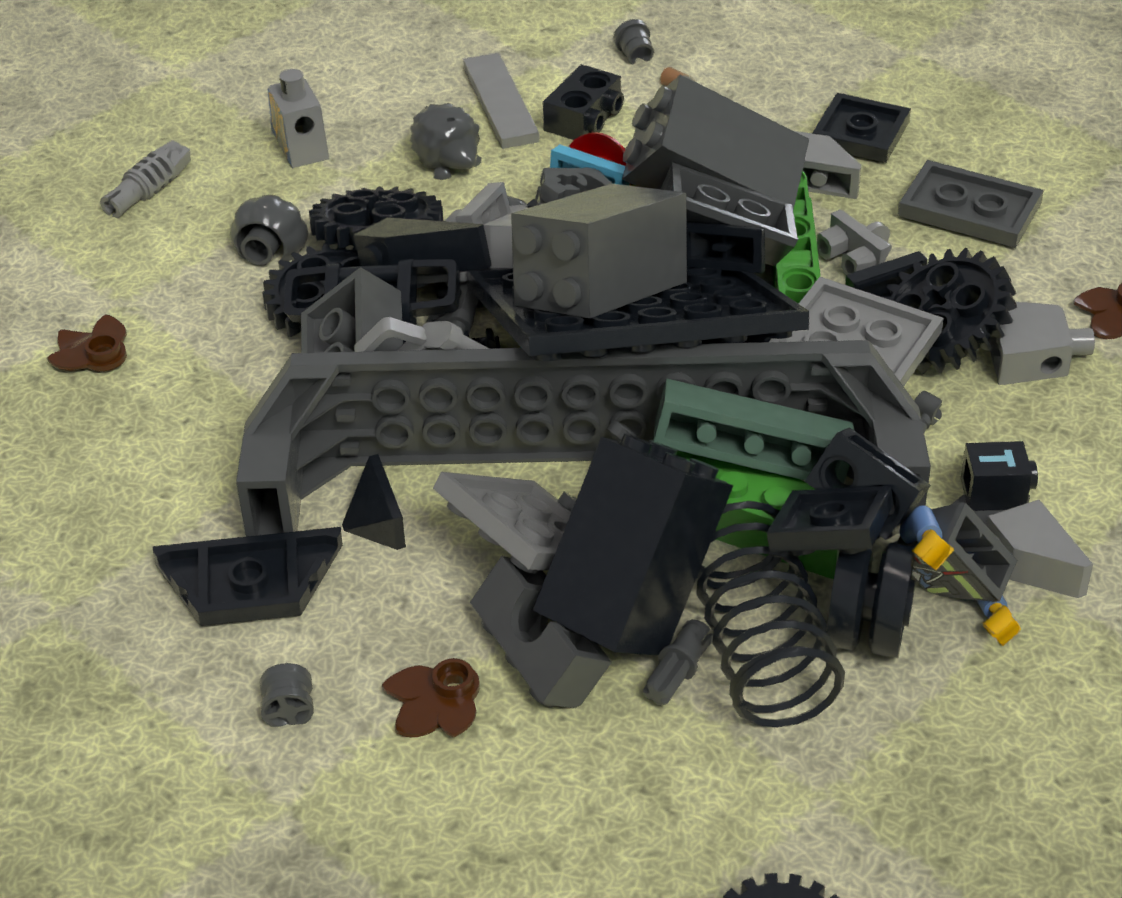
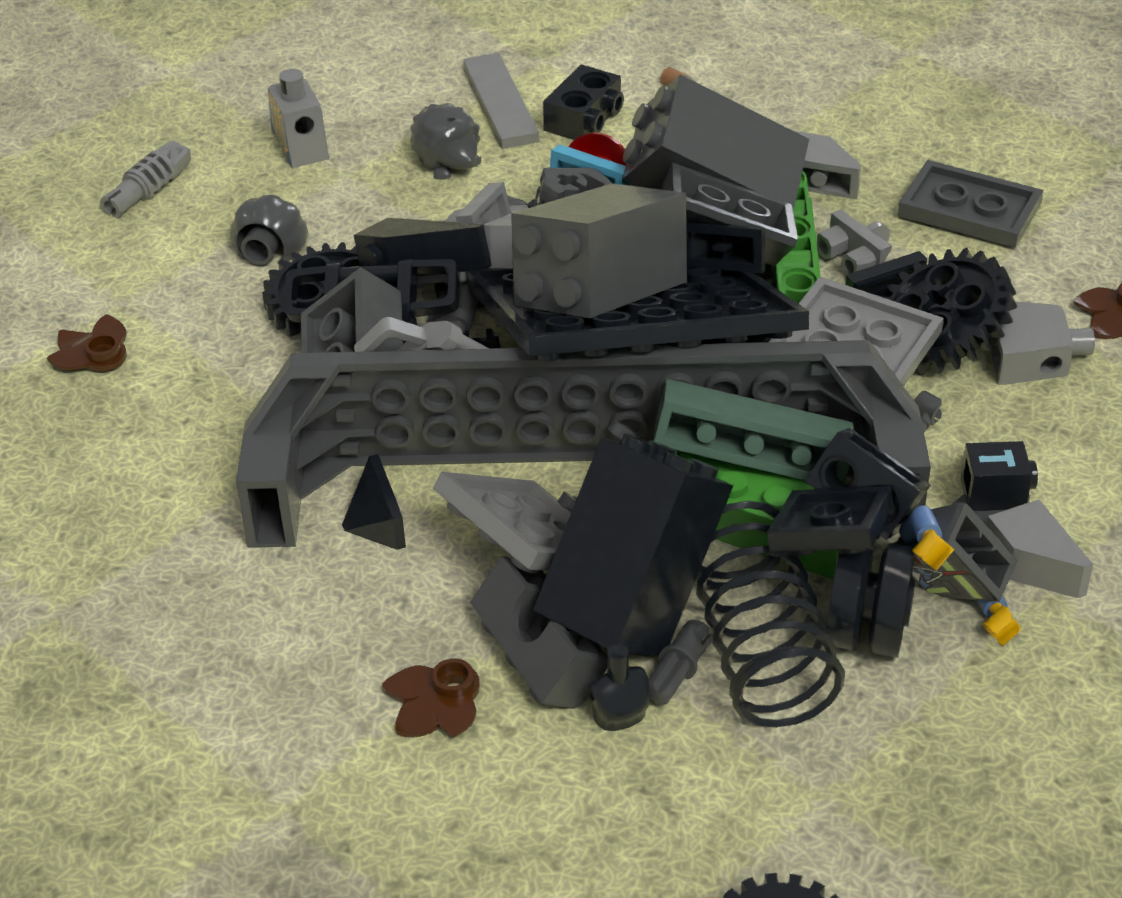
black wing [153,527,343,626] -> none
dark grey wheel [260,663,314,727] -> none
black gear [309,186,443,250] -> none
dark grey piece [613,19,654,64] -> none
black plate [812,92,911,163] -> none
none -> black piece [587,644,650,731]

